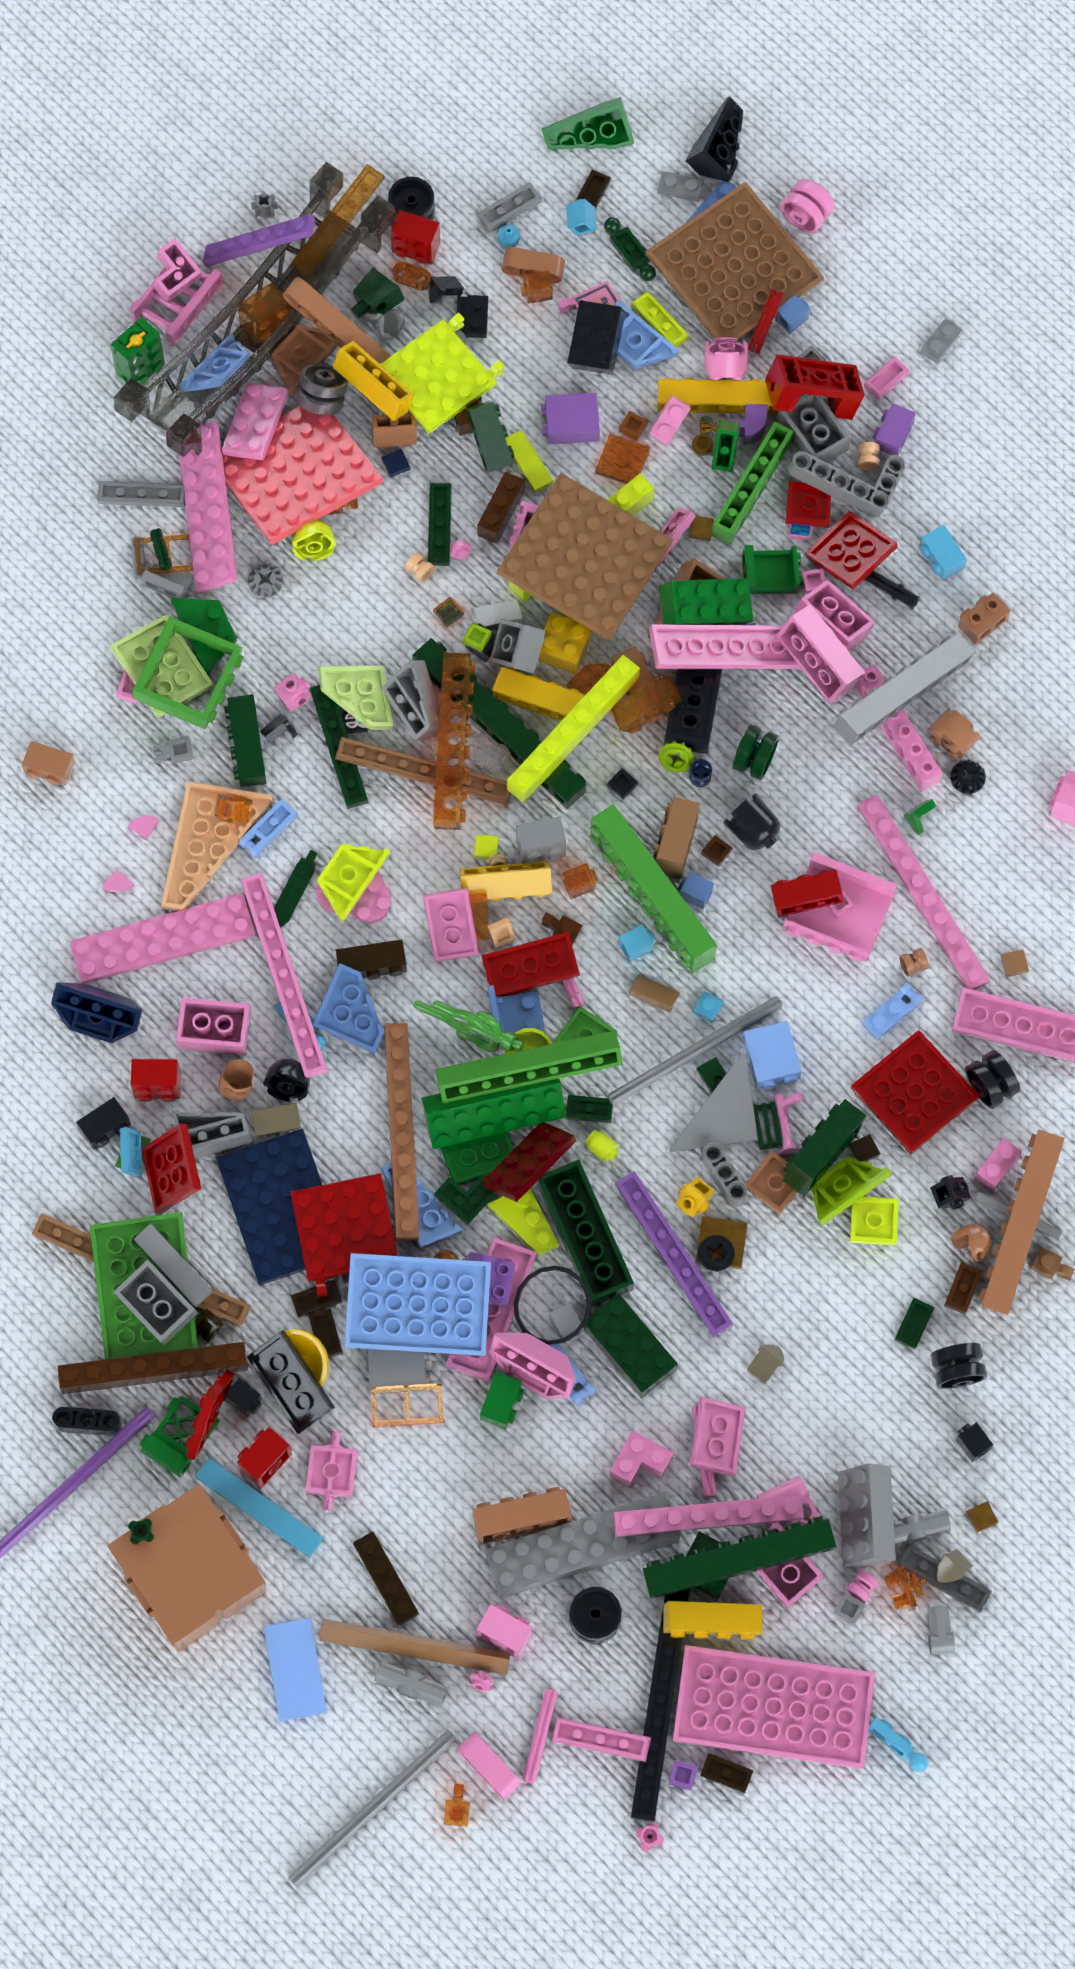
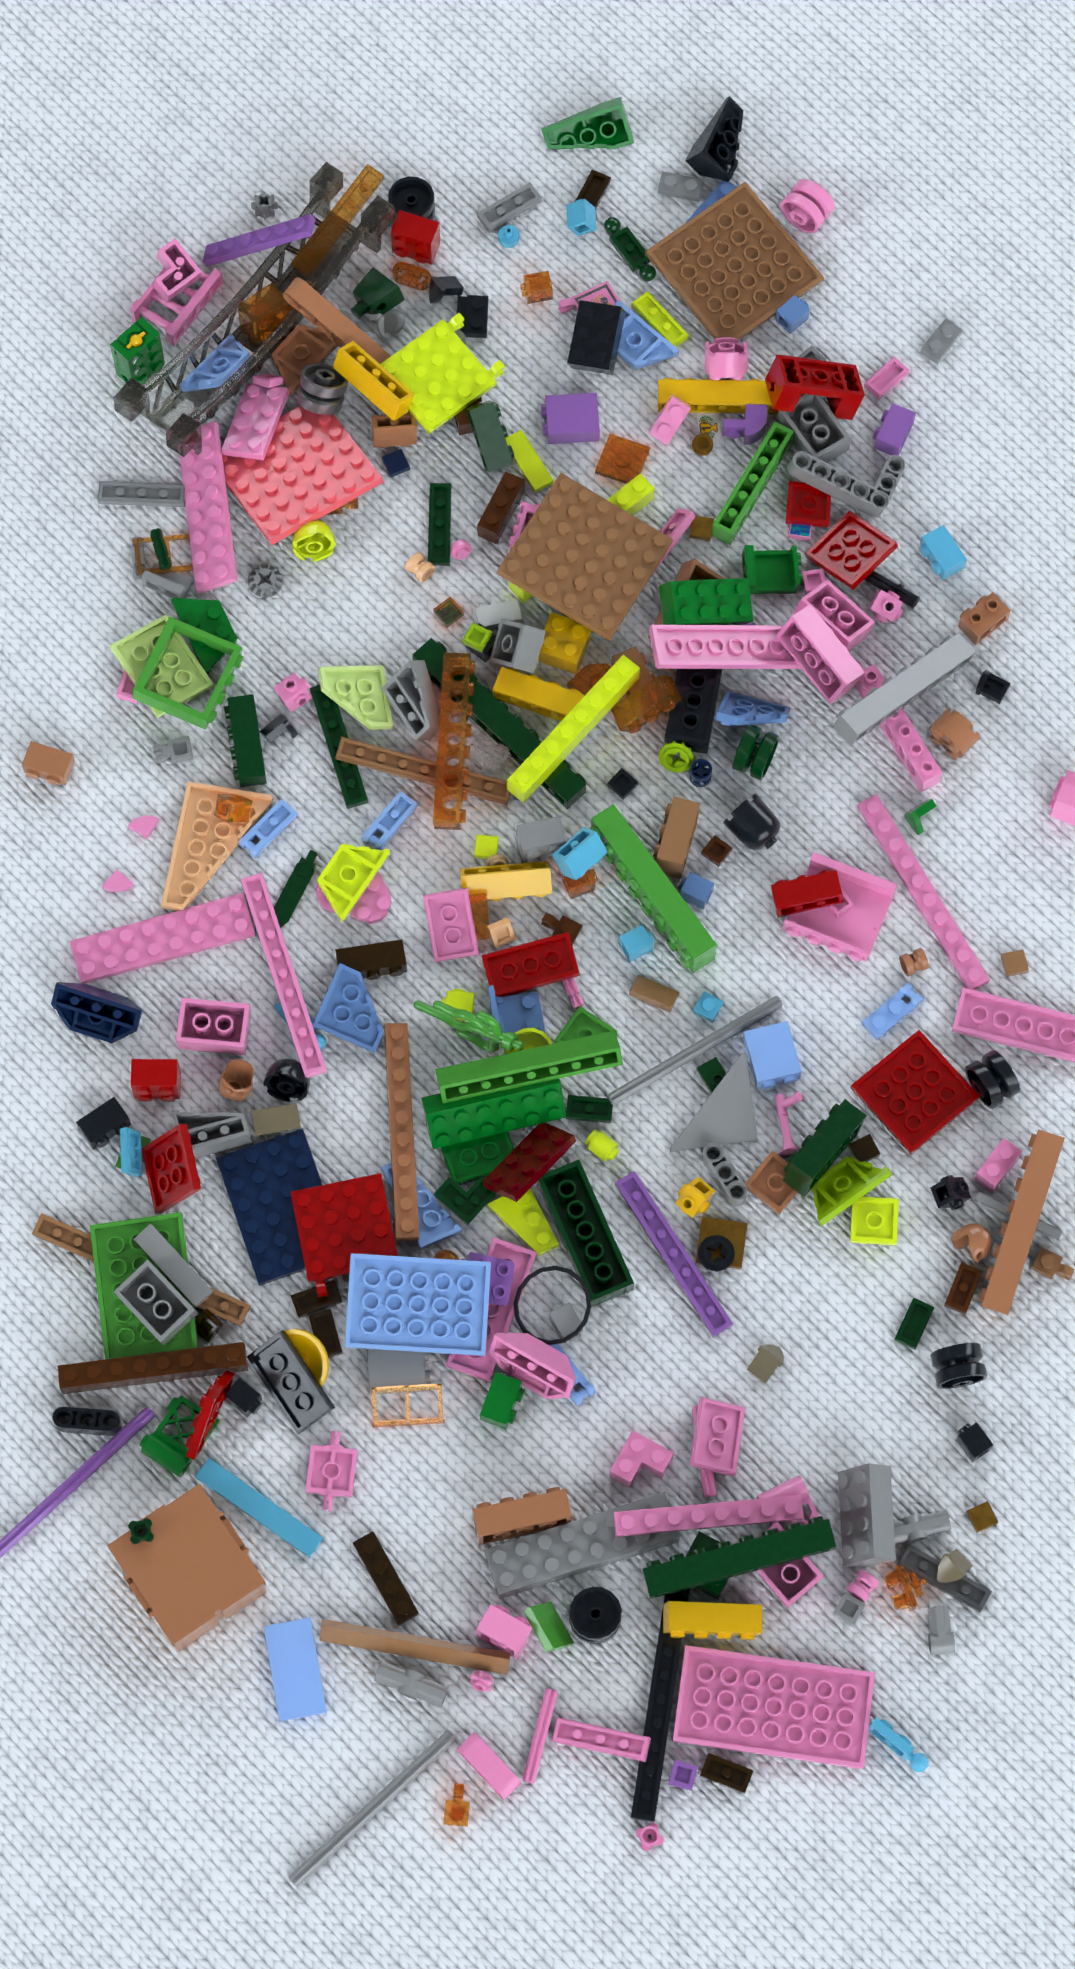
red brick [237,1427,292,1489] -> none
tile [343,711,368,734] -> none
nougat beam [501,247,566,283] -> none
dark green brick [583,1293,678,1399] -> none
dark orange plate [619,411,648,441] -> none
green brick [711,419,741,472] -> none
red pin [748,289,784,354] -> none
dark green tile [753,1101,782,1150] -> none
light nougat wheel [858,442,880,471] -> none
black gear [950,759,986,794] -> none
none -> bright pink tile [253,373,283,388]
none -> light blue plate [361,791,418,850]
none -> neon yellow brick [442,988,474,1021]
none -> bright green tile [524,1602,574,1653]
none -> medium azure brick [552,827,608,880]
none -> medium blue plate [715,690,791,726]
none -> bright pink brick [867,590,903,624]
none -> black tile [975,670,1011,704]

